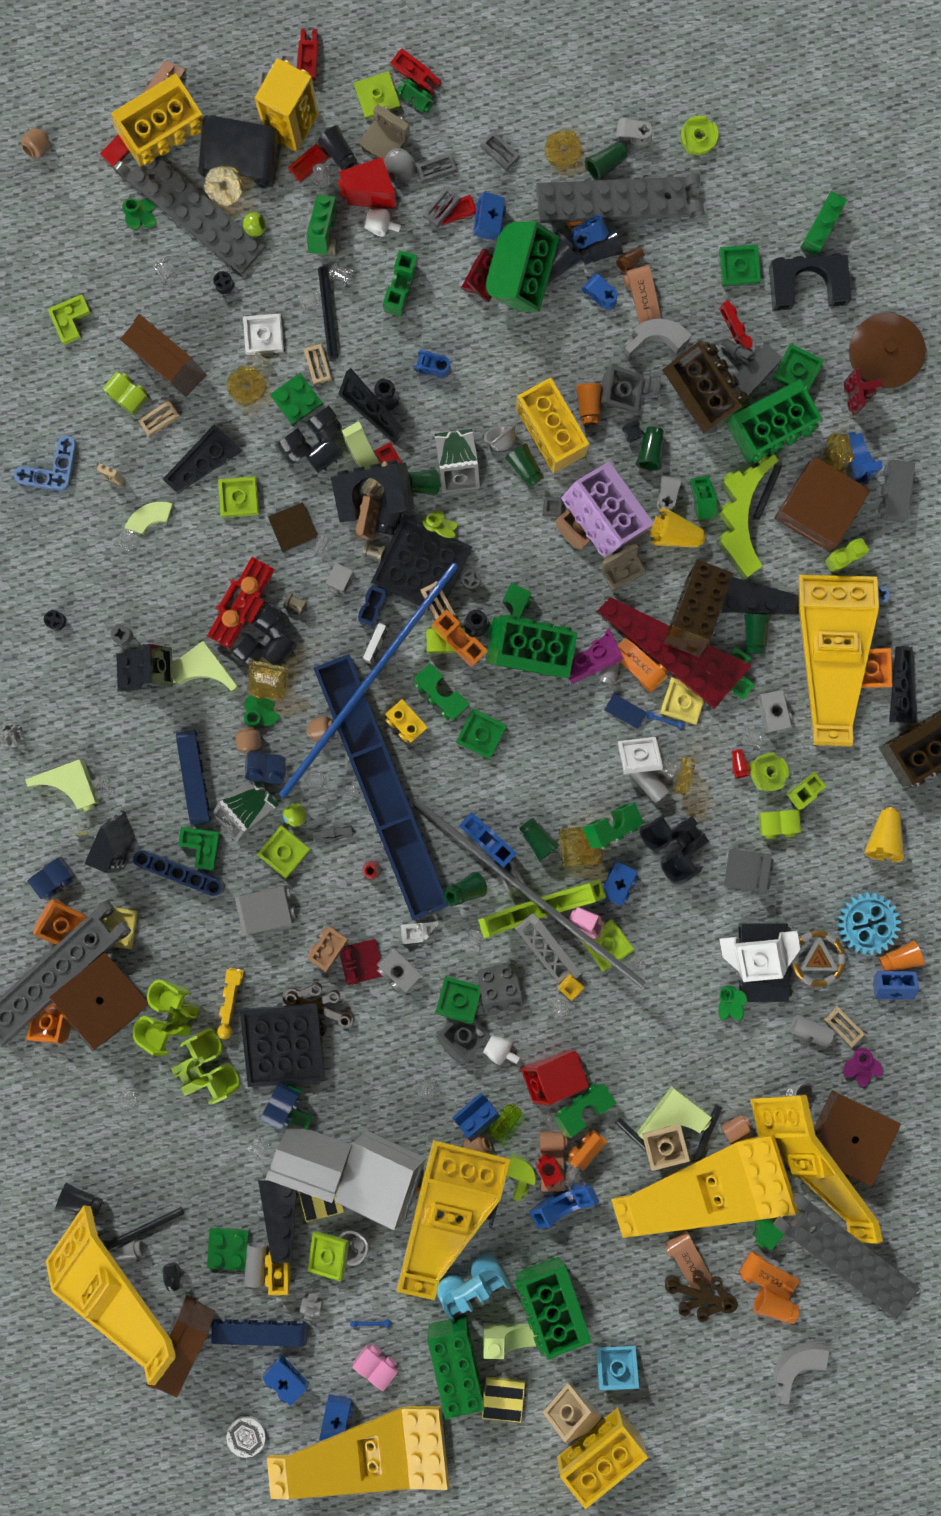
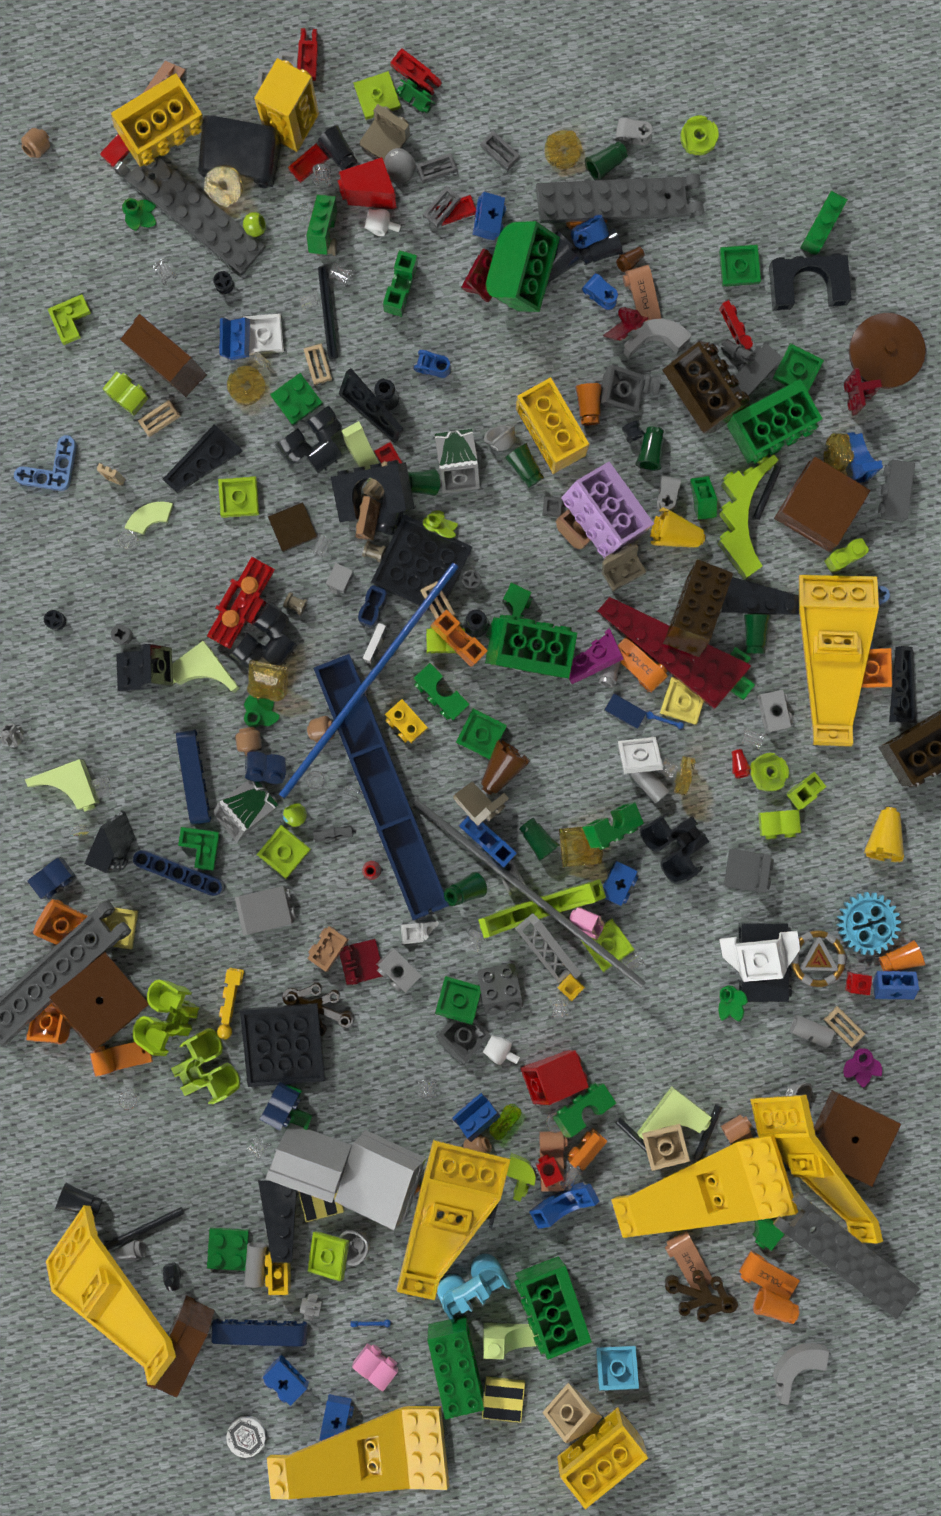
none -> orange door [90,1042,153,1076]
none -> blue bracket [219,317,250,360]
none -> dark tan bracket [453,782,509,826]
none -> reddish brown cone [481,740,530,795]
none -> dark red hinge [603,307,648,341]
none -> red brick [845,971,872,996]

